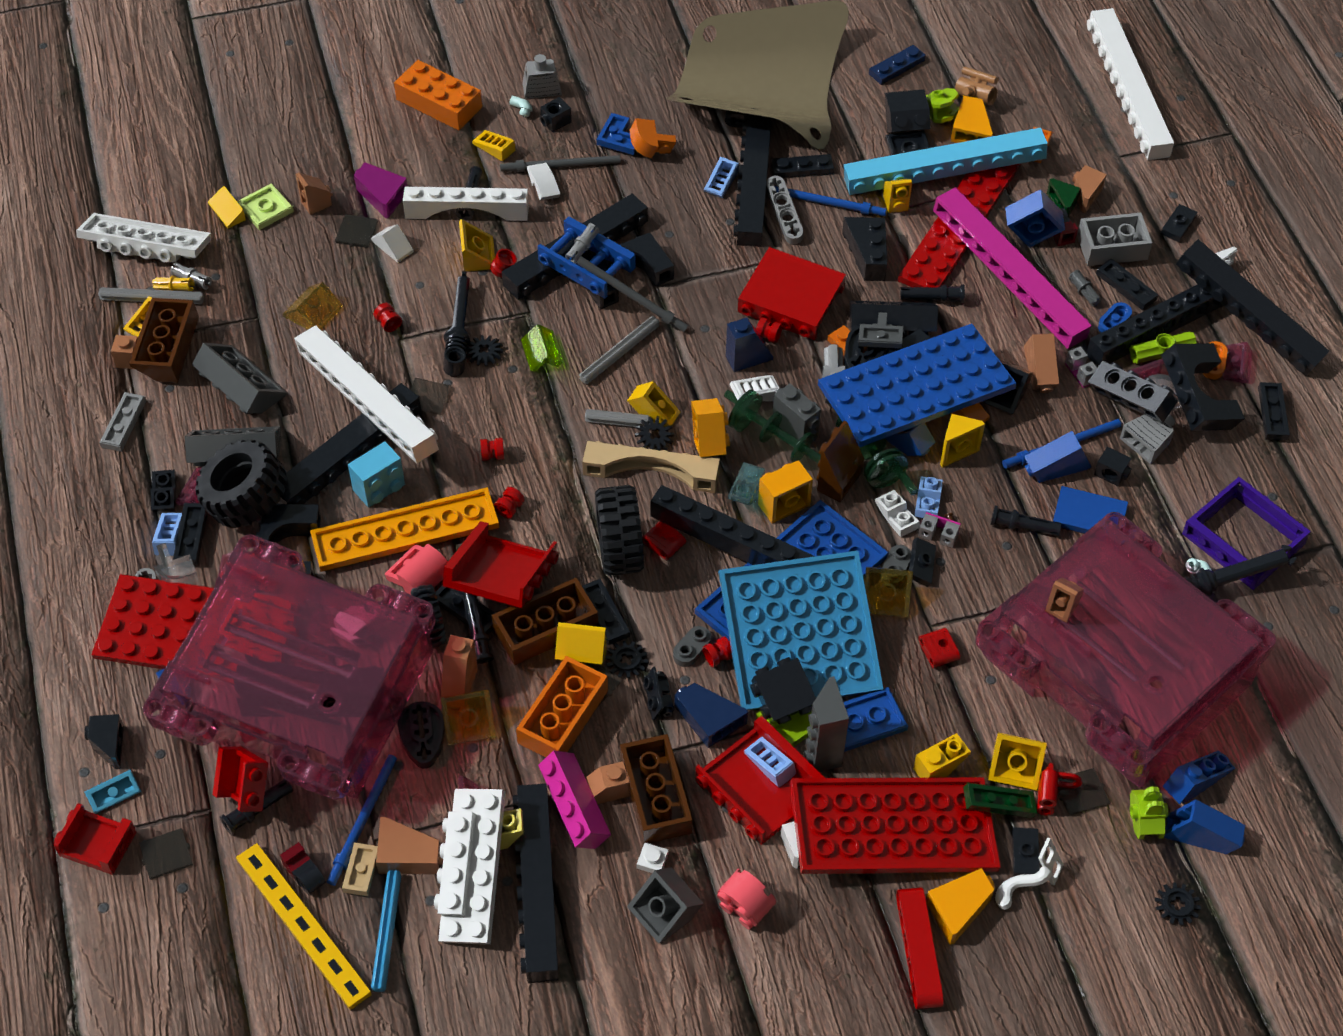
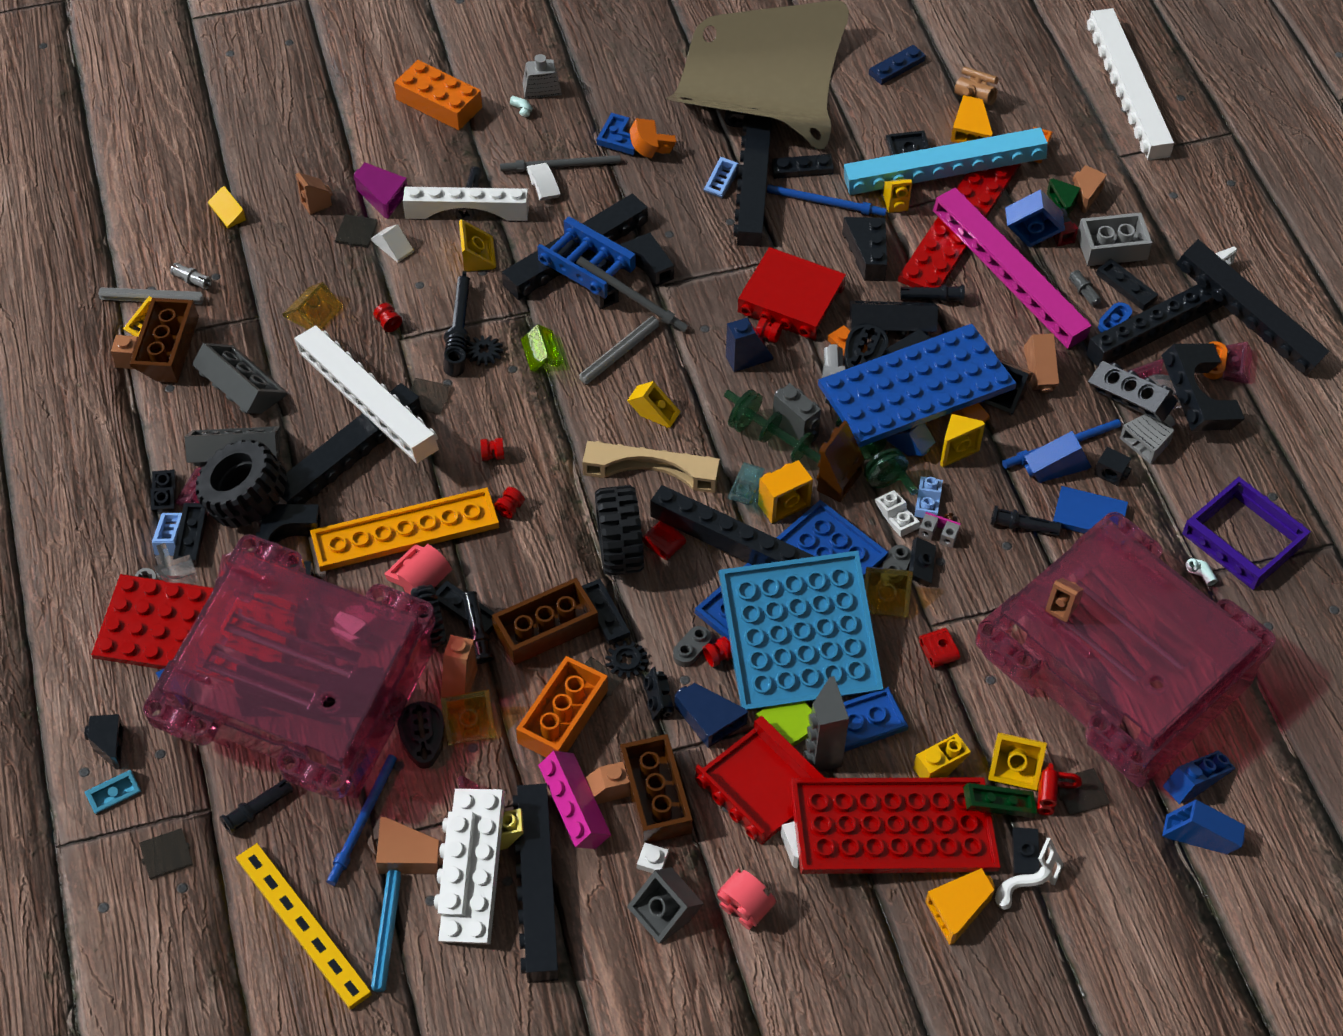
red panel [54,803,137,875] -> none
white plate [76,213,211,263] -> none
light grey tile [99,392,147,452] -> none
yellow axle [152,276,195,291] -> none
red panel [212,746,269,812] -> none
yellowish green tile [237,184,294,230] -> none
leg [280,842,326,895] -> none
tan plate [342,842,378,896] -> none
medium azure brick [348,442,405,508] -> none
red panel [443,521,559,608] -> none
yellow slope [472,130,516,162] -> none
red wheel [490,249,517,278] -> none
black brick [540,97,572,132] -> none
yellow slope [555,622,607,664] -> none
light grey pin [565,223,600,264] -> none
light grey axle [585,409,649,427] -> none
black gear [635,416,674,451] -> none
light orange brick [691,398,730,457] -> none
white slope [730,375,779,401] -> none
light blue slope [744,737,796,787] -> none
black brick [750,657,816,725] -> none
light grey beam [766,176,803,245] -> none
dark grey hinge [858,312,903,349] -> none
black slope [884,89,931,133] -> none
red beam [896,887,943,1010] -> none
lime hinge [926,88,959,123] -> none
flat silver piece [1065,346,1097,388] -> none
lime piece [1129,332,1197,364] -> none
lime hinge [1130,786,1168,839] -> none
black gear [1155,882,1201,926] -> none
black piece [1158,545,1297,608] -> none
black plate [1160,204,1198,242] -> none
black plate [1258,382,1290,440] -> none

